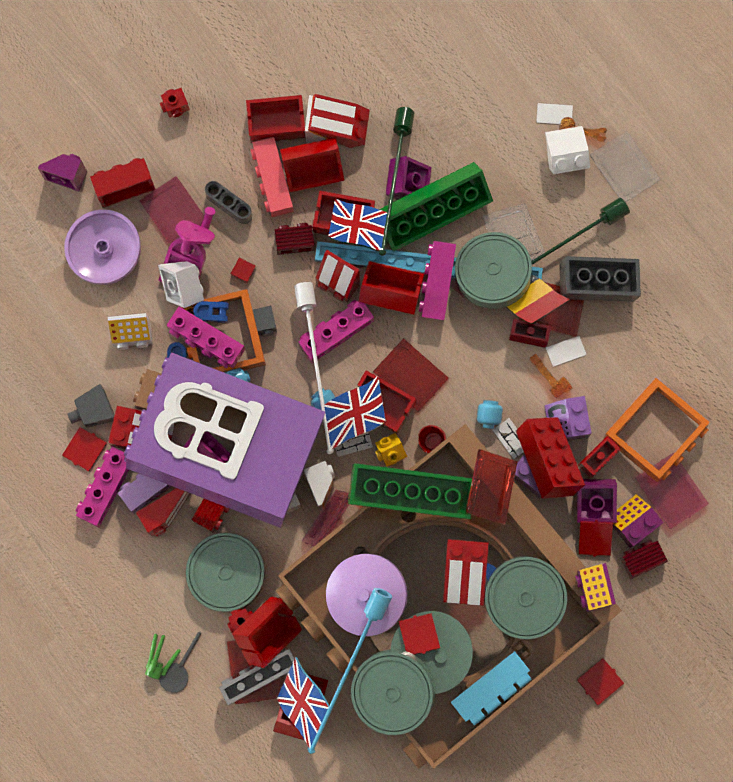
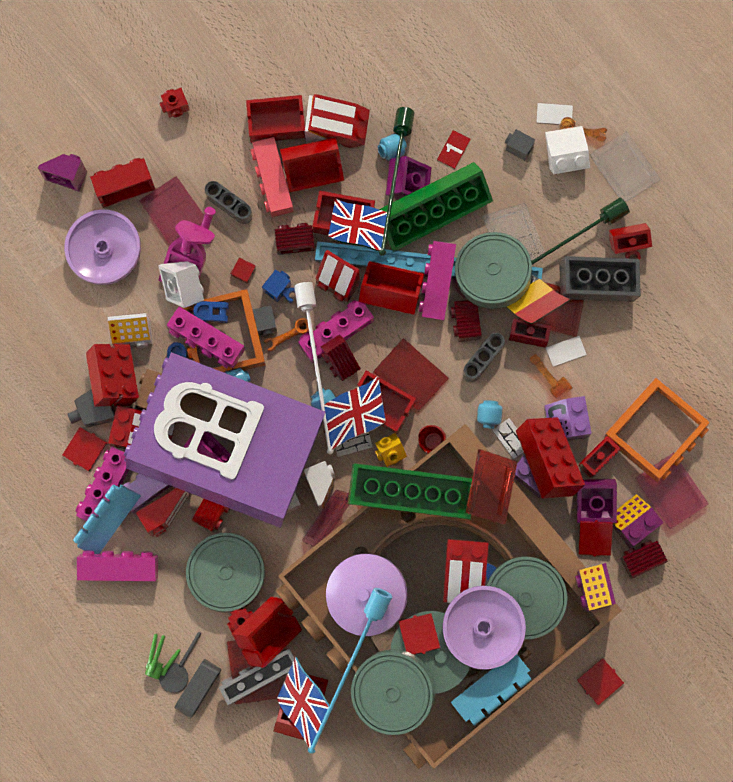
none -> medium azure windscreen [73,485,141,554]
none -> dark pink brick [77,551,158,581]
none -> red piece [86,344,139,407]
none -> dark grey beam [174,659,222,718]
none -> blue brick [262,269,295,303]
none -> orange brick [264,318,309,351]
none -> dark red brick [321,334,361,381]
none -> medium azure head [378,134,407,161]
none -> red sticker [437,130,471,169]
none -> lavender dish [443,586,526,669]
none -> dark red brick [450,300,482,342]
none -> dark grey beam [463,333,505,382]
none -> dark grey brick [505,129,536,161]
none -> red brick [609,223,653,260]

